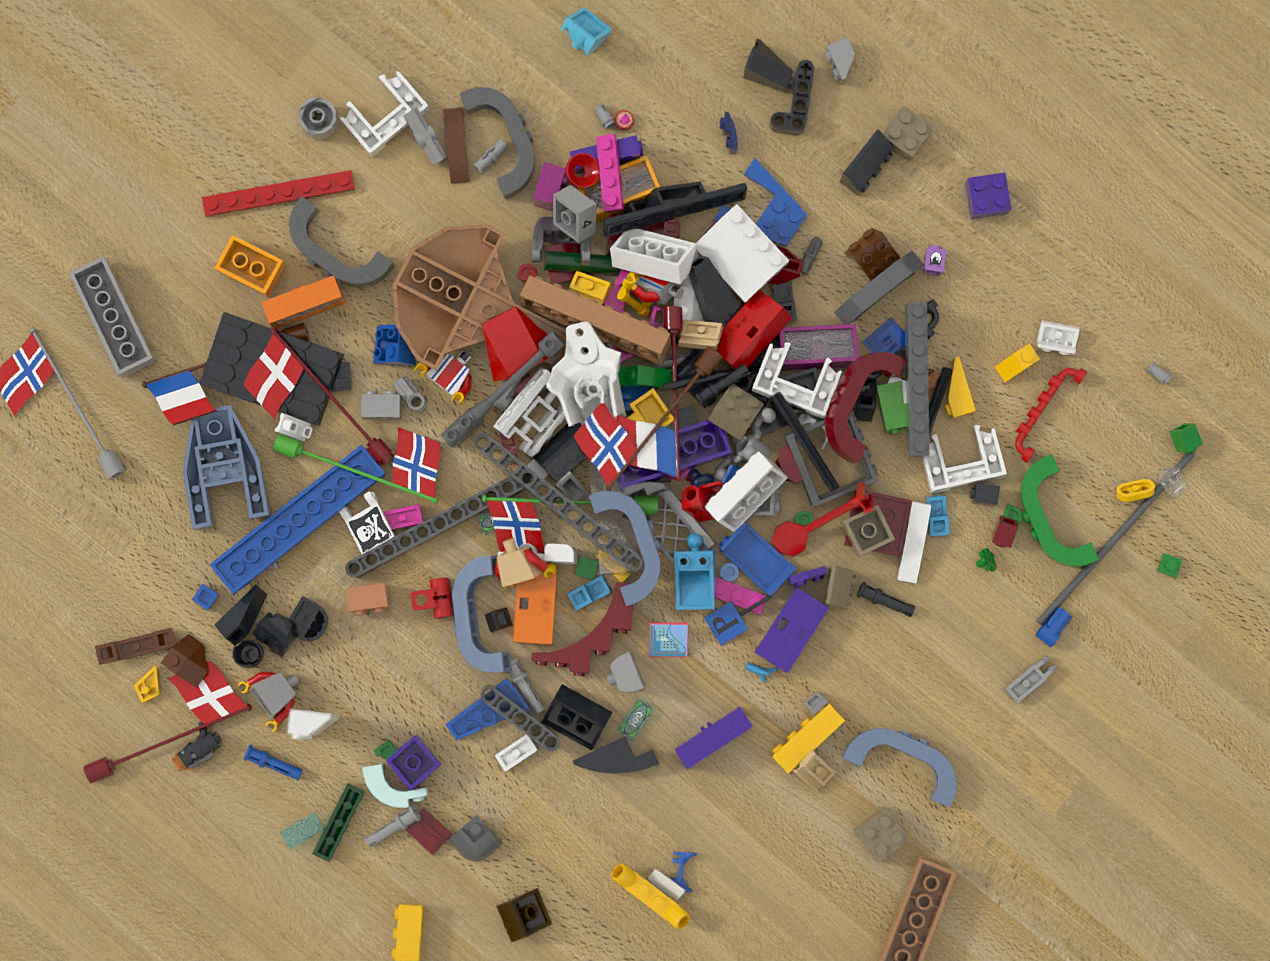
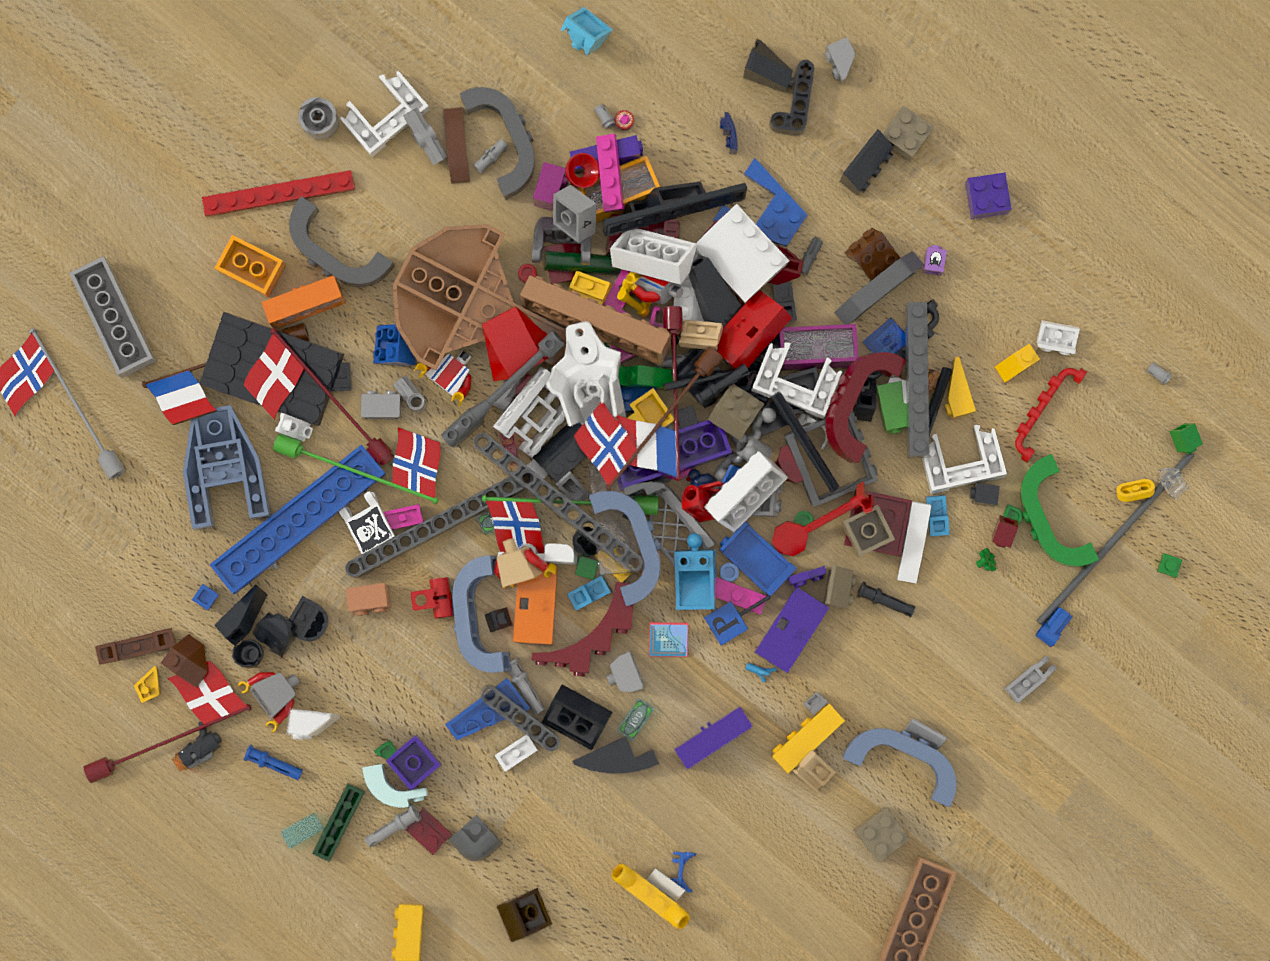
none -> black hair [572,526,600,556]
none -> light grey slope [904,719,946,749]

